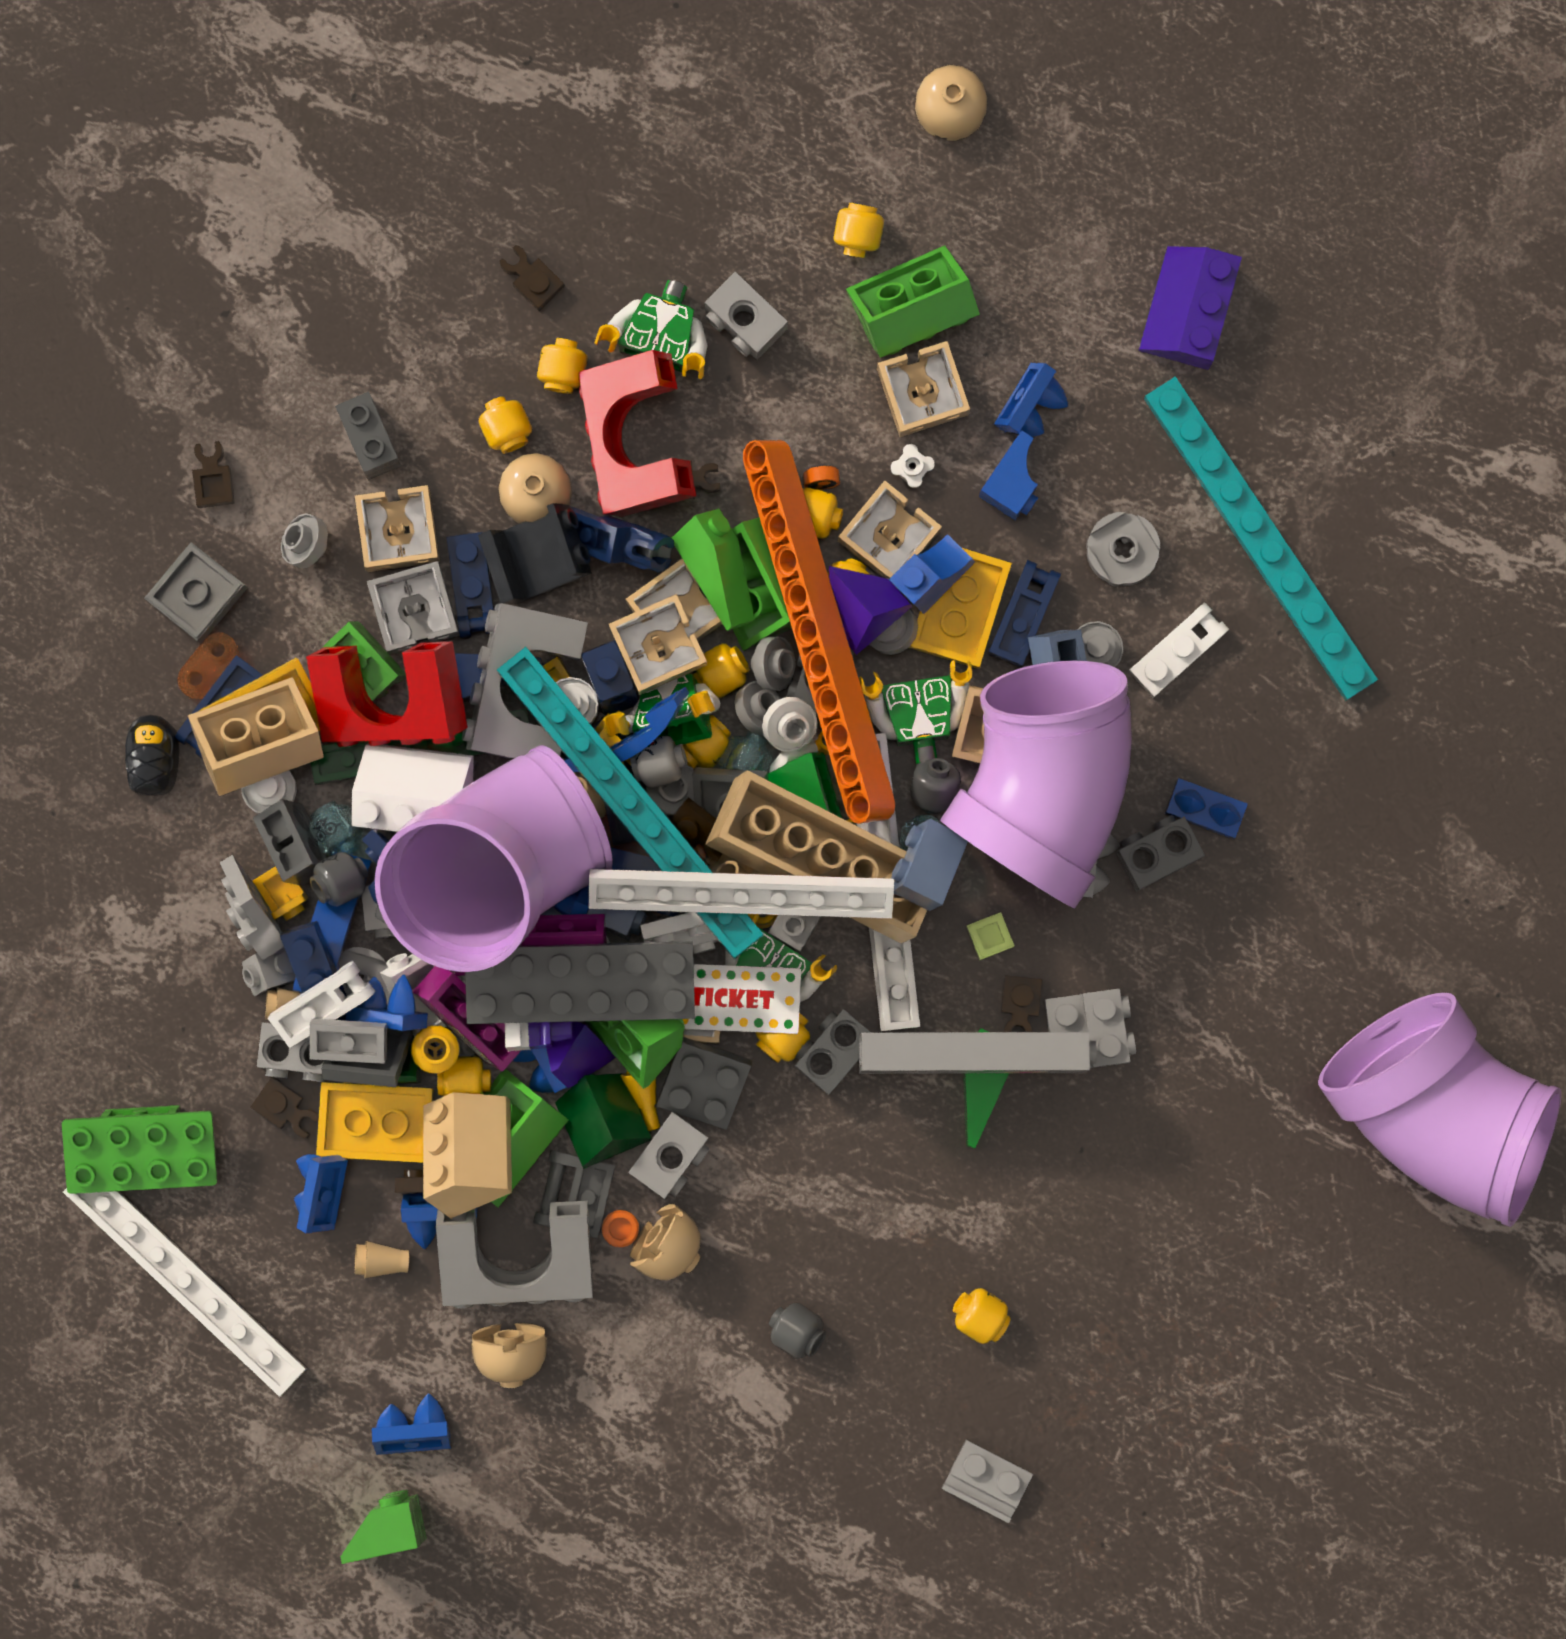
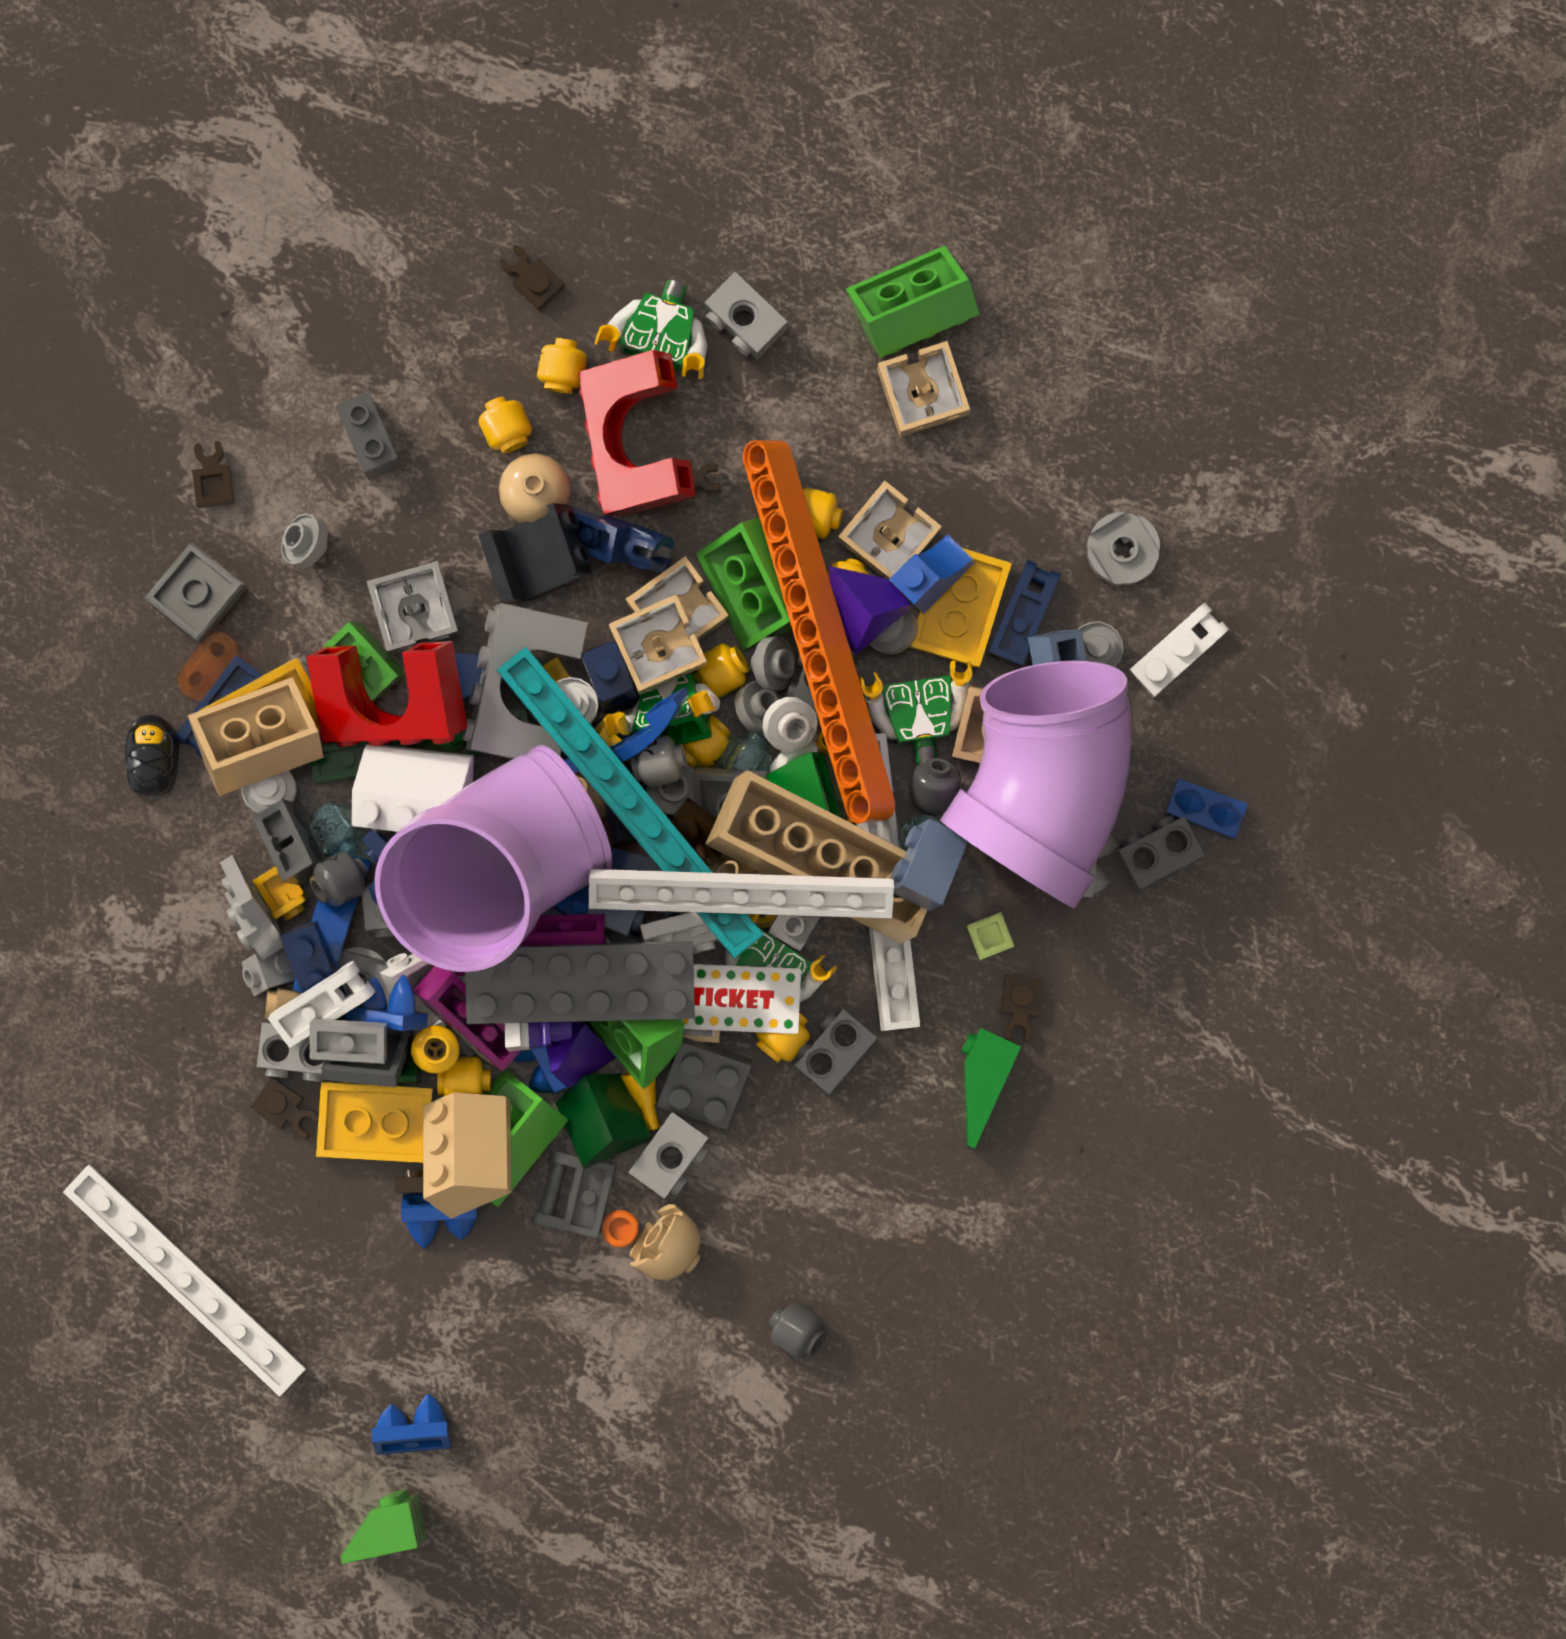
bright green bracket [62,1105,218,1194] -> none
blue tile [294,1154,348,1233] -> none
piece [355,485,440,572] -> none
tan cone [355,1241,409,1278] -> none
light grey arch [436,1201,593,1308] -> none
dark blue plate [446,532,494,638] -> none
tan cylinder [471,1323,547,1388] -> none
bright green slope [672,509,755,631] -> none
orange tile [803,466,840,490] -> none
yellow head [833,203,884,258] -> none
light grey brick [859,1032,1097,1074] -> none
white plate [891,444,934,488] -> none
tan cylinder [915,65,988,141] -> none
light grey plate [942,1440,1033,1523] -> none
yellow head [953,1288,1011,1344] -> none
blue arch [979,430,1038,520] -> none
blue tile [994,363,1068,437] -> none
light grey plate [1044,988,1136,1068] -> none
dark purple slope [1139,246,1242,370] -> none
teal plate [1144,376,1378,701] -> none
lavender cylinder [1318,993,1561,1227] -> none

